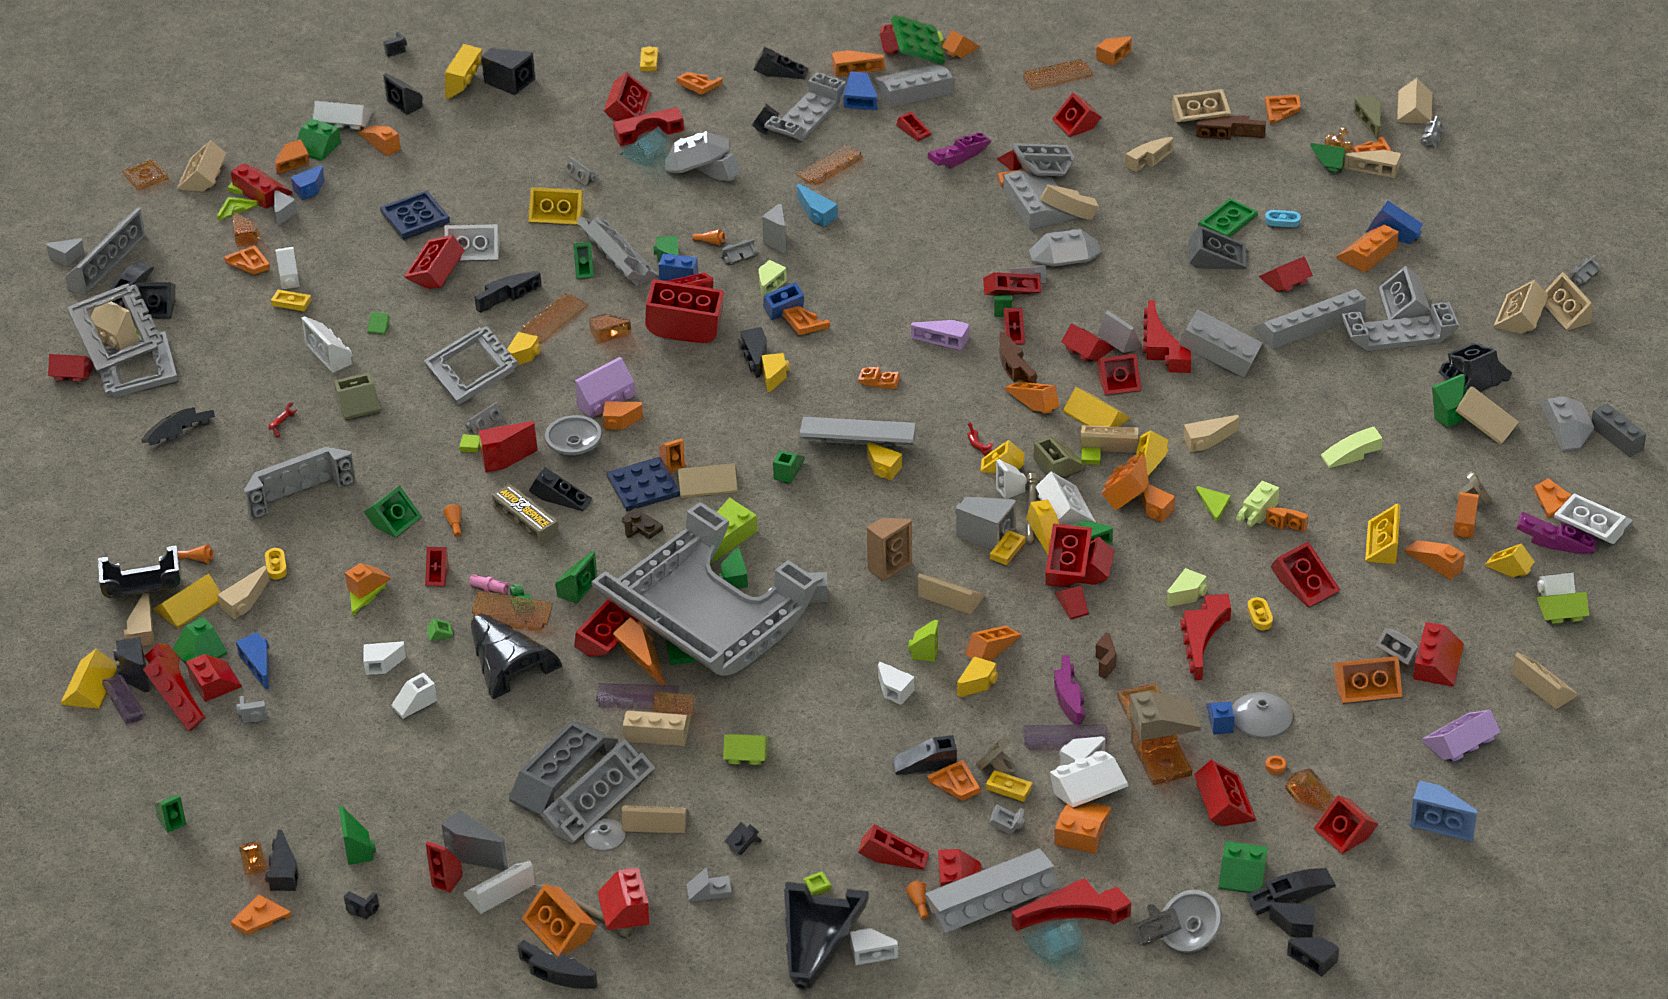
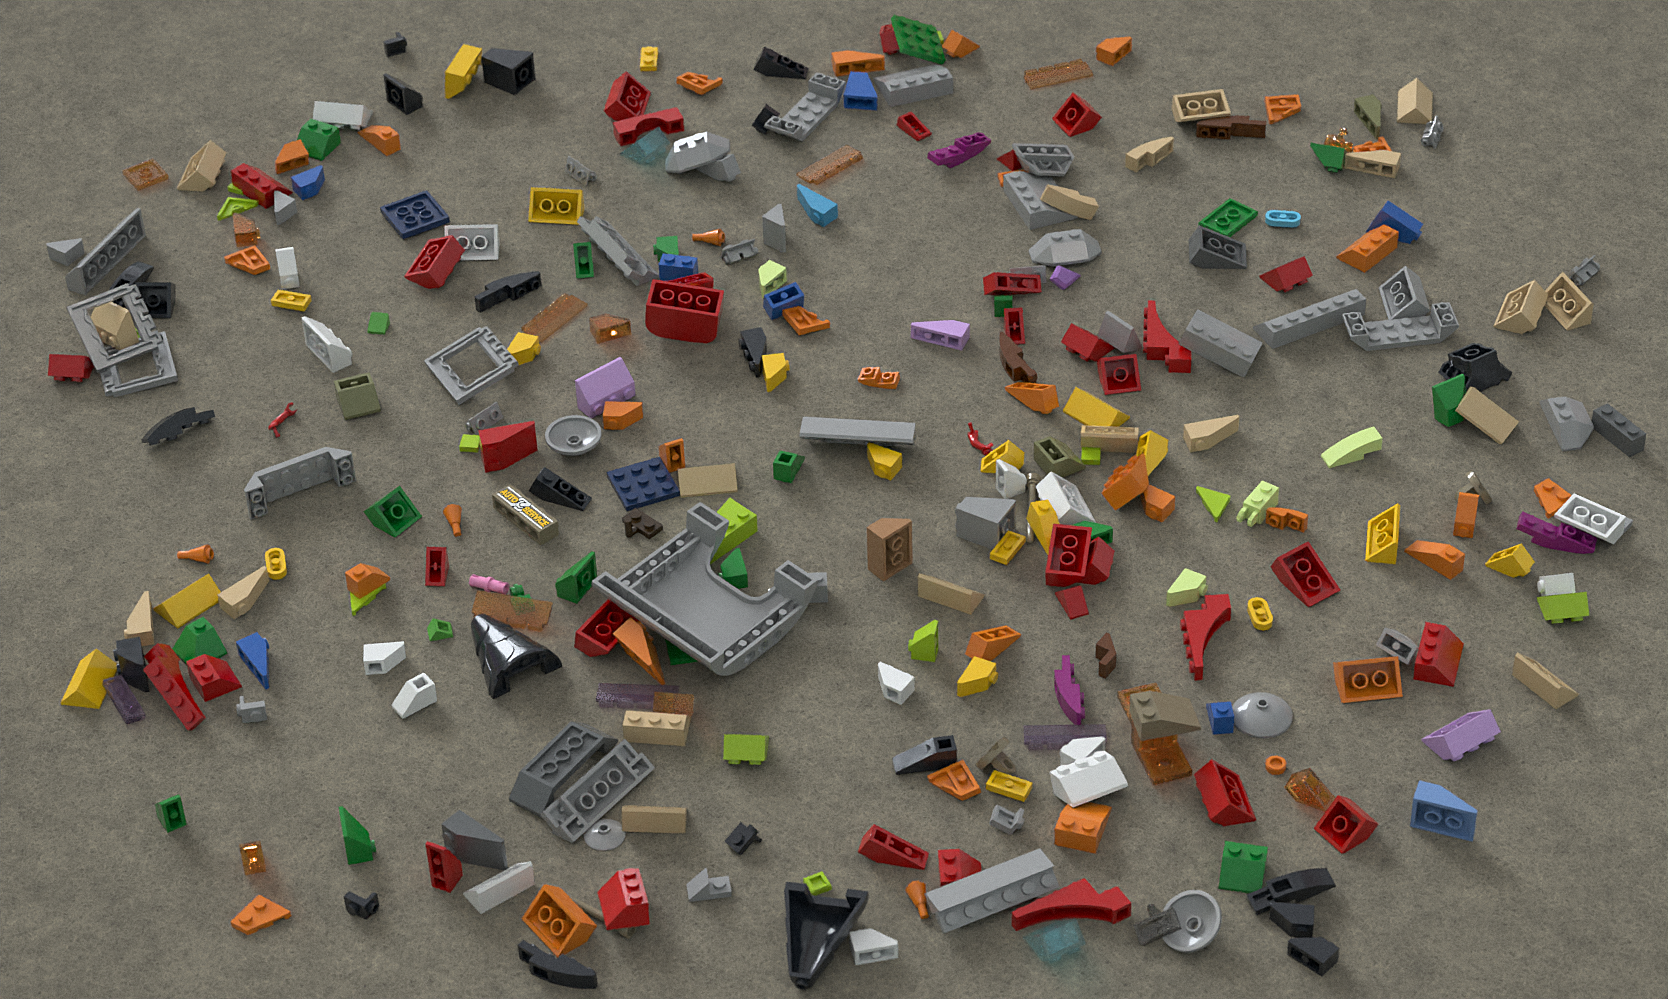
black windscreen [98,545,182,598] -> none
black slope [265,830,299,891] -> none
none -> medium lavender piece [1049,265,1081,290]

